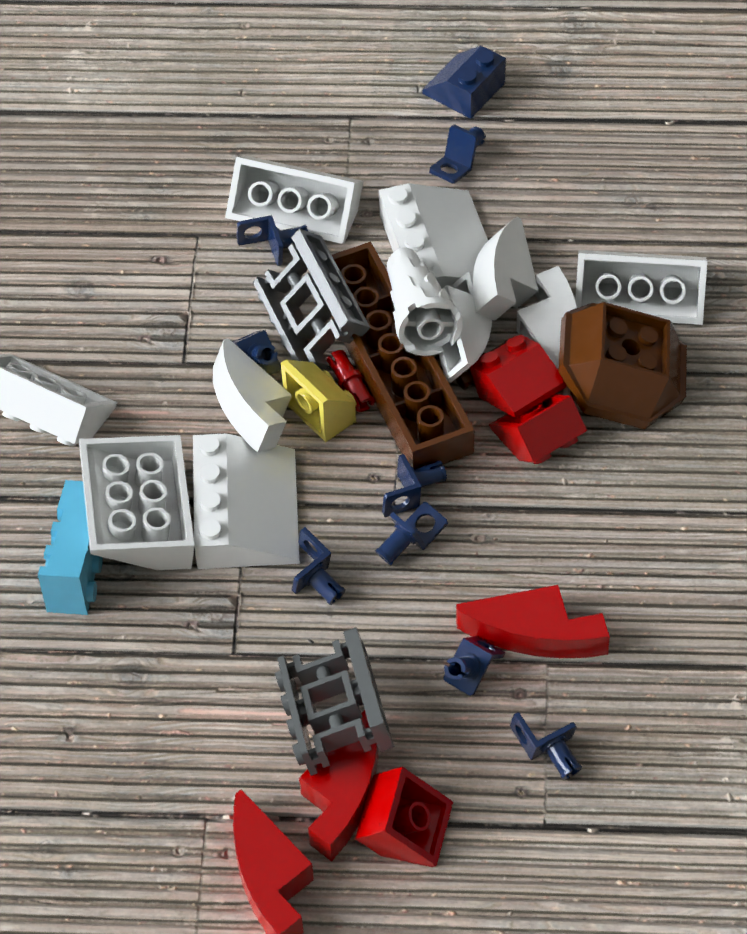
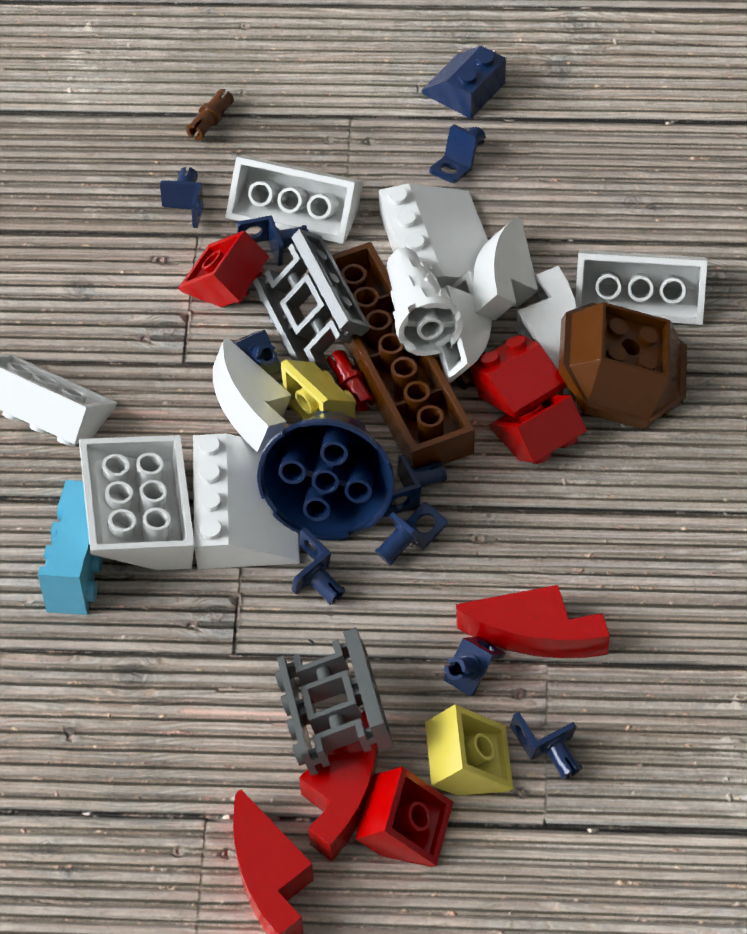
none -> dark blue bracket [160,167,204,228]
none -> red slope [178,230,270,308]
none -> reddish brown pin [186,89,234,141]
none -> dark blue cone [257,410,394,540]
none -> light yellow slope [425,704,513,796]

